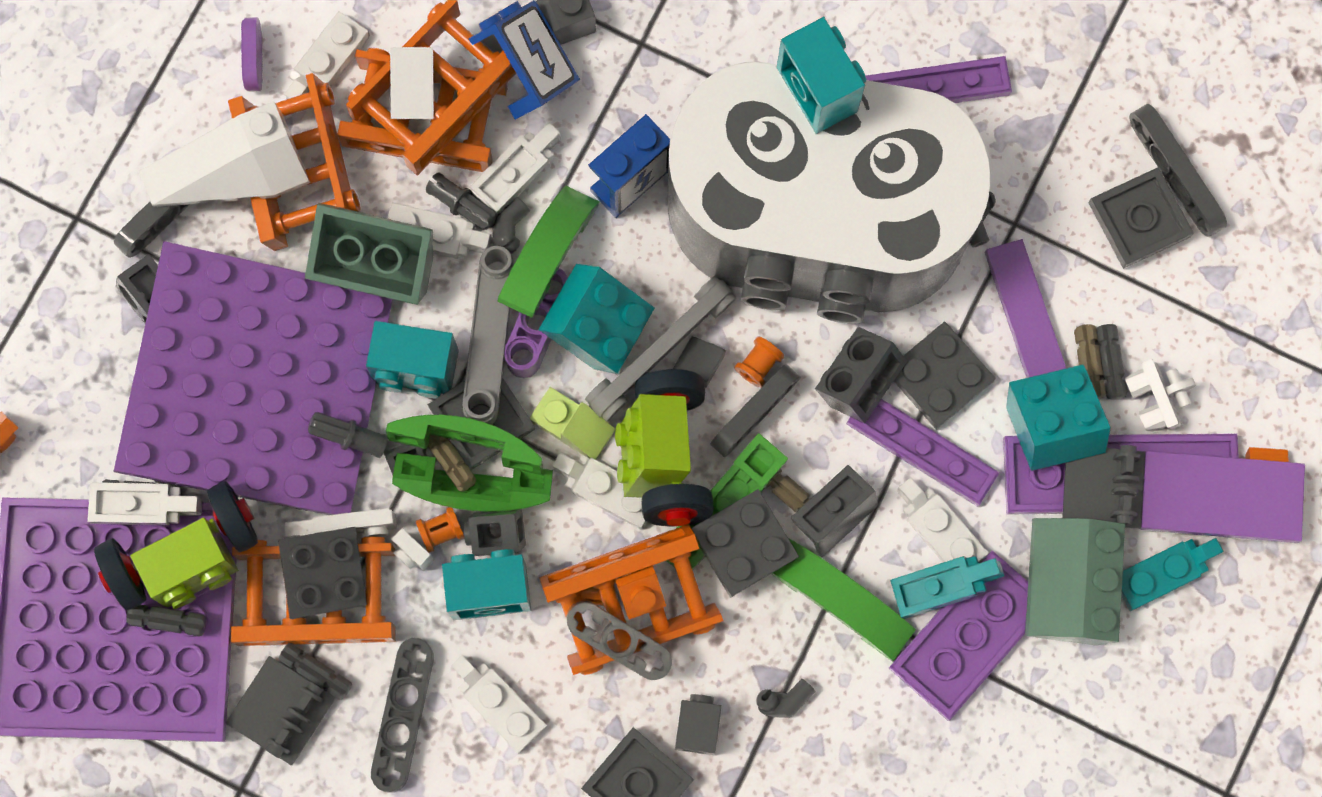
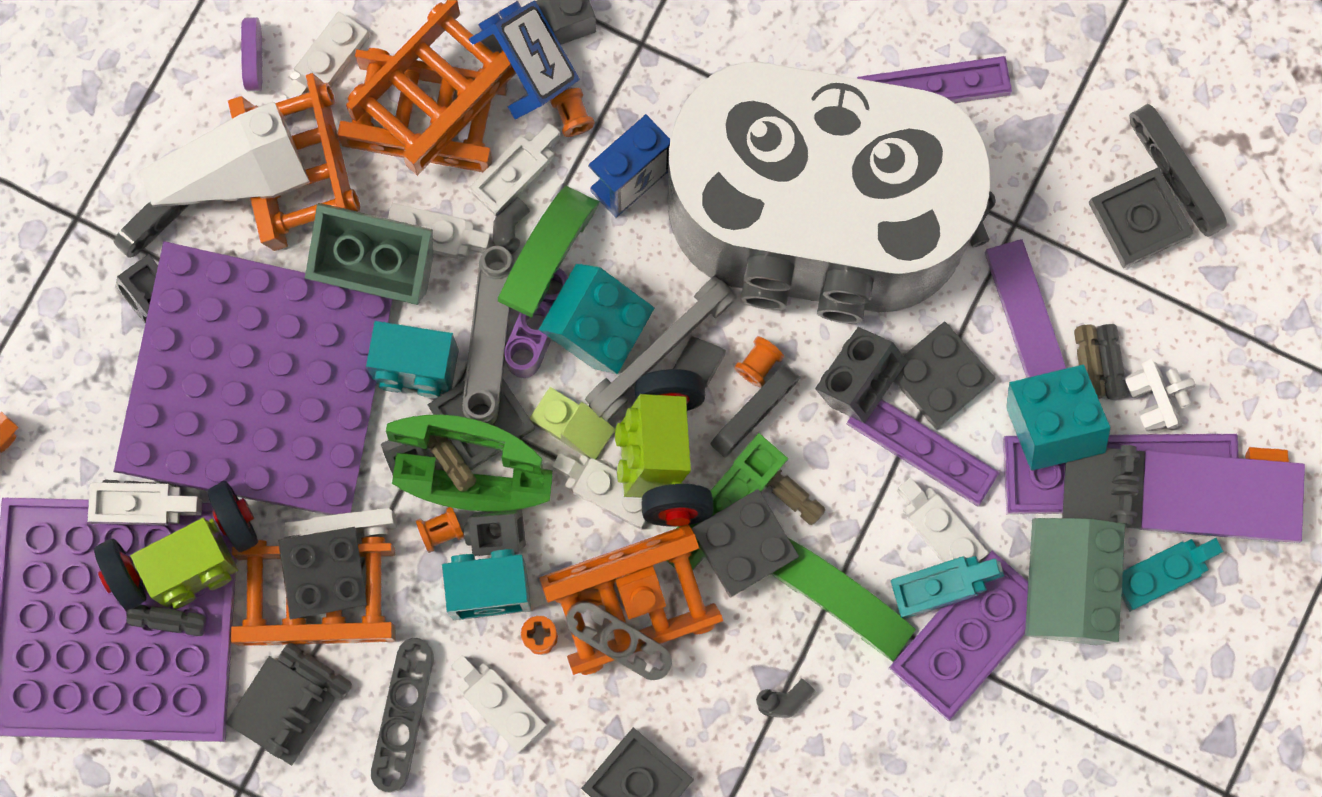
dark grey axle [308,412,388,458] -> none
white sticker [390,47,434,119] -> none
white plate [391,528,434,571] -> none
dark grey axle [426,172,497,230] -> none
dark grey brick [675,694,722,756] -> none
teal brick [776,16,866,134] -> none
dark grey panel [791,465,878,557] -> none
none -> orange bush [521,615,558,655]
none -> orange bush [550,88,595,137]

